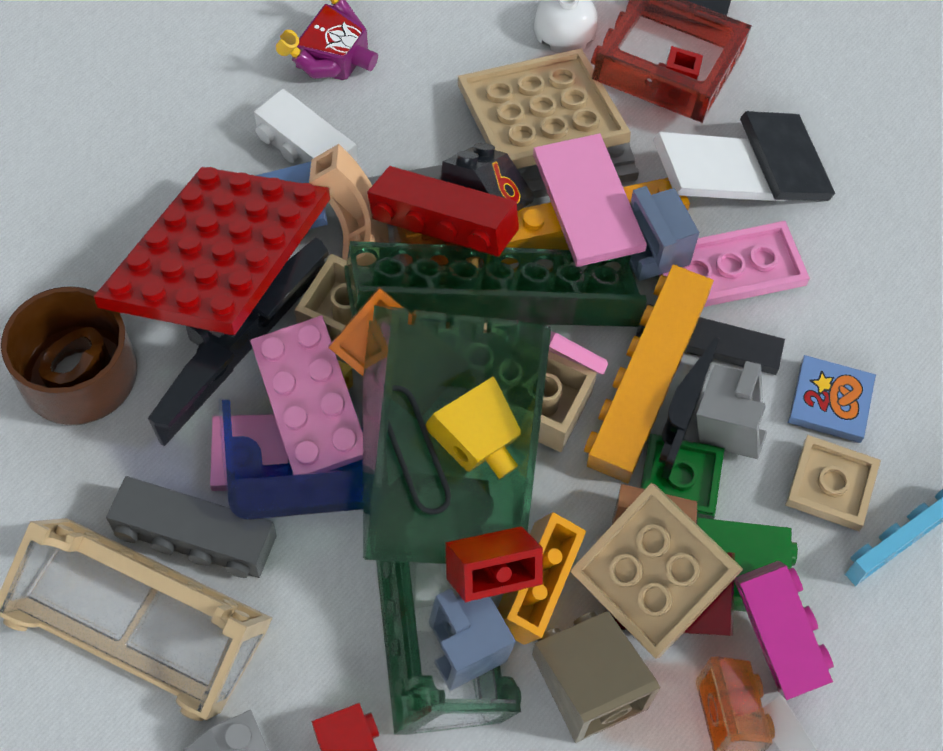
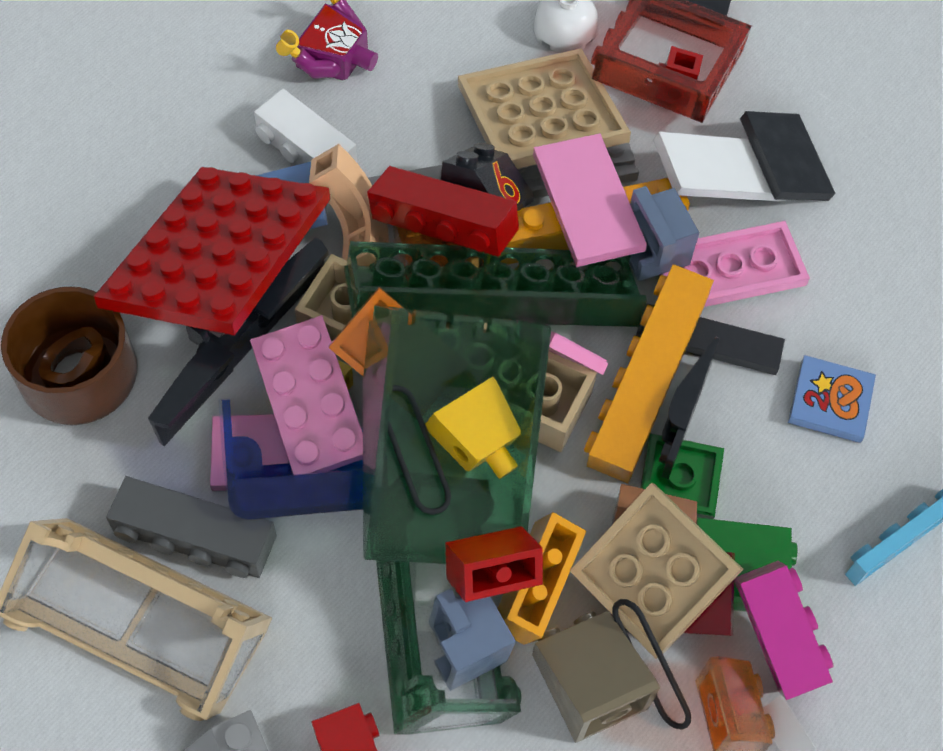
light grey plate [696,361,767,459] -> none
tan plate [785,435,881,531] -> none
none -> black piece [612,599,691,730]

